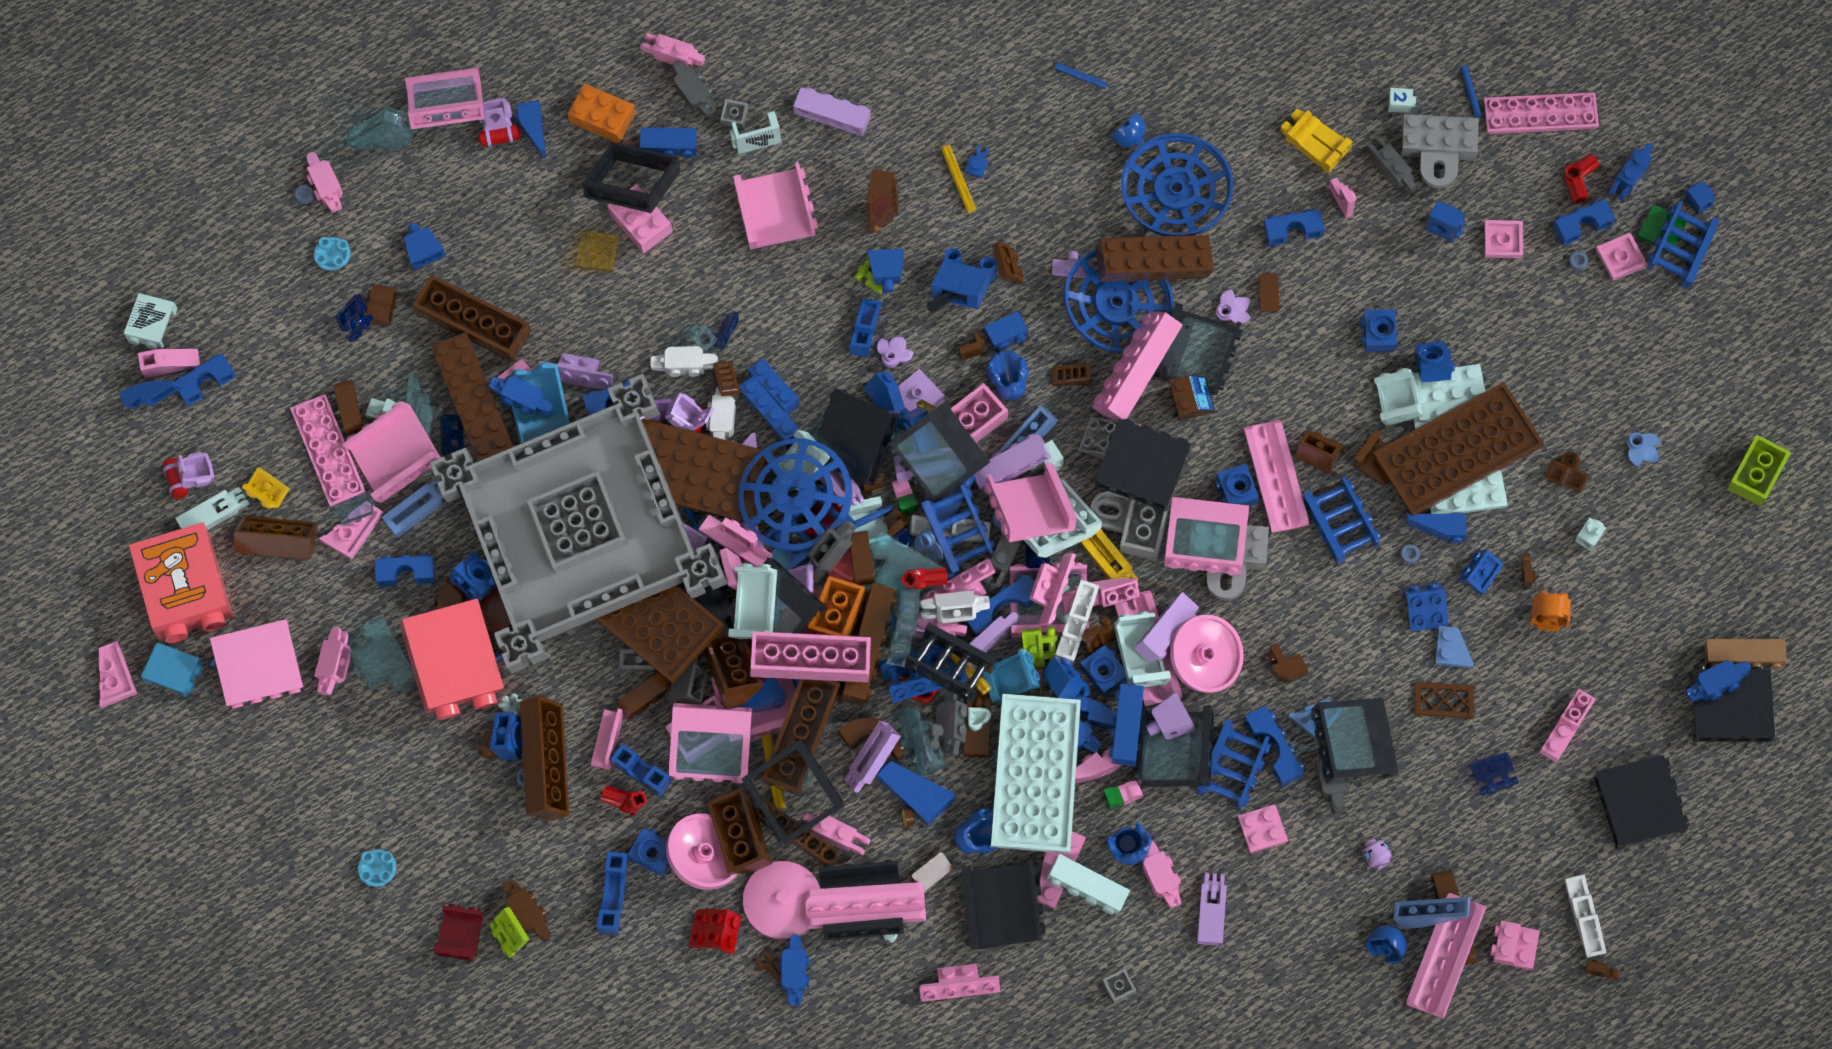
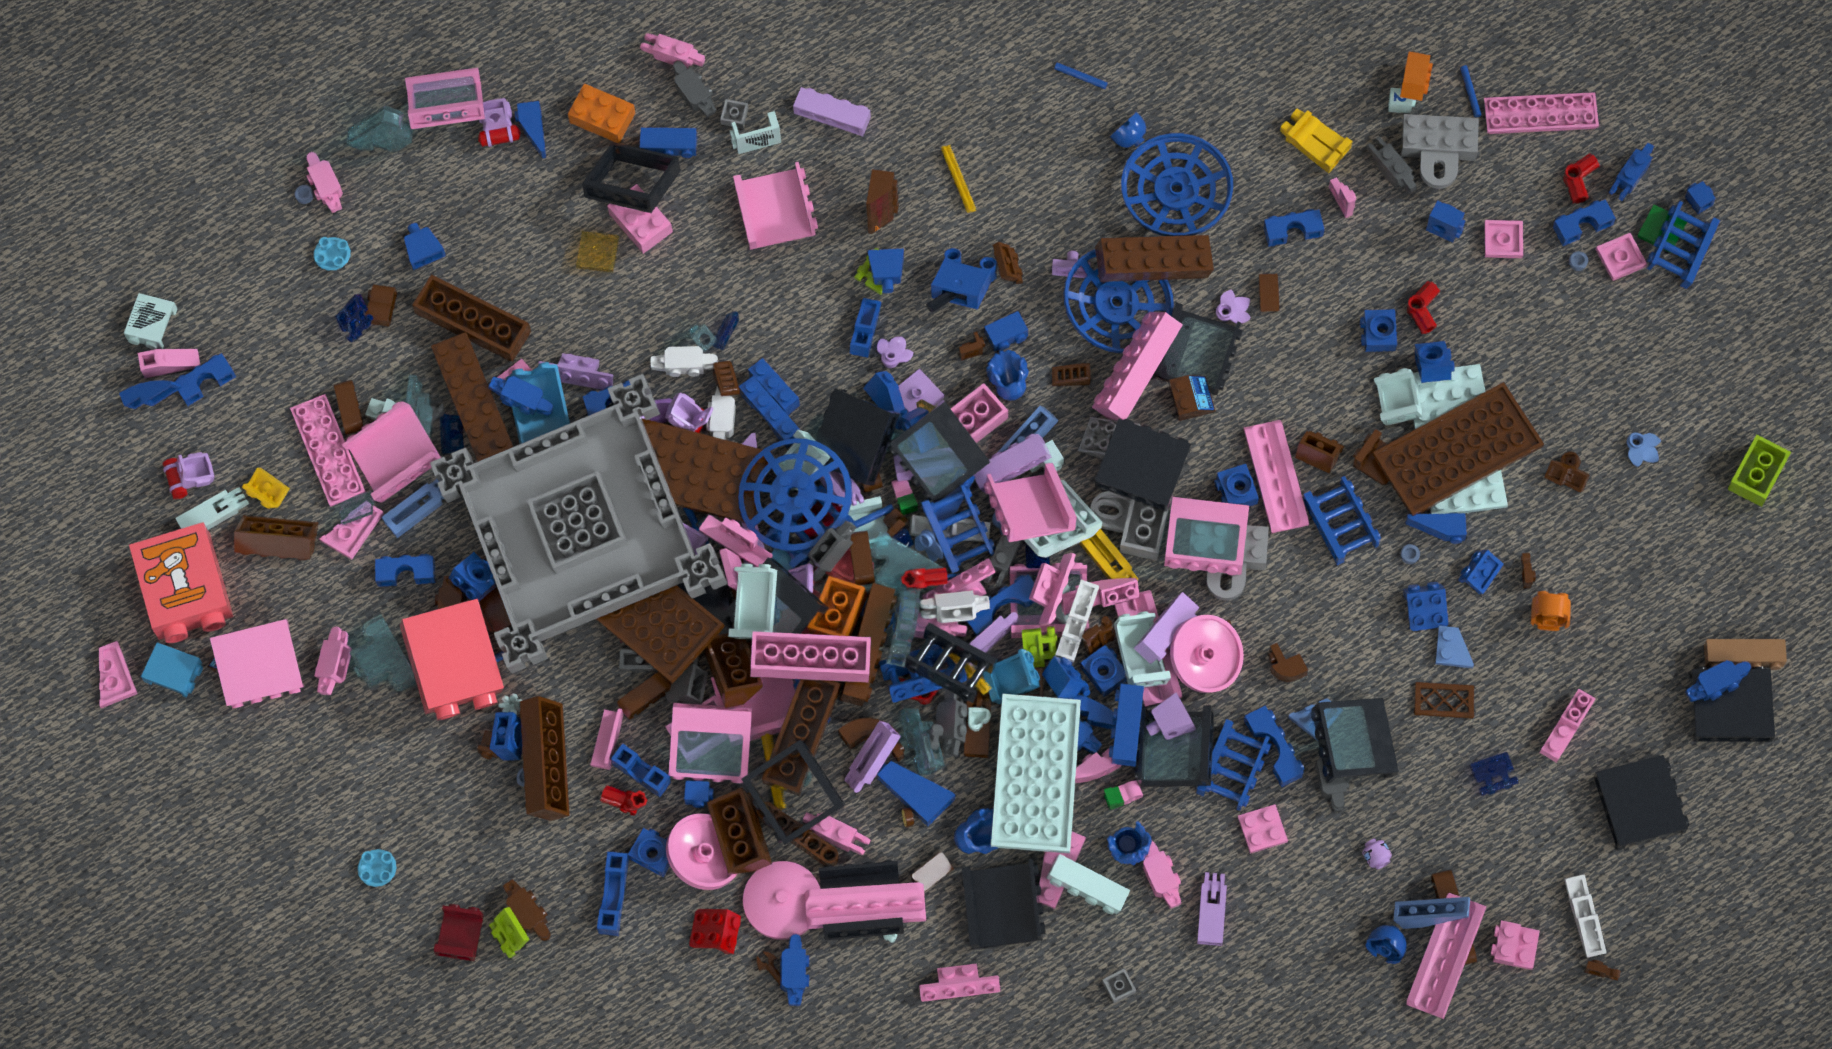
blue slope [734,678,787,713] -> none
blue plate [965,145,988,179] -> none
light aqua brick [1575,518,1606,552] -> none
none -> blue brick [684,781,714,808]
none -> orange brick [1400,51,1433,101]
none -> red piece [1407,281,1440,334]

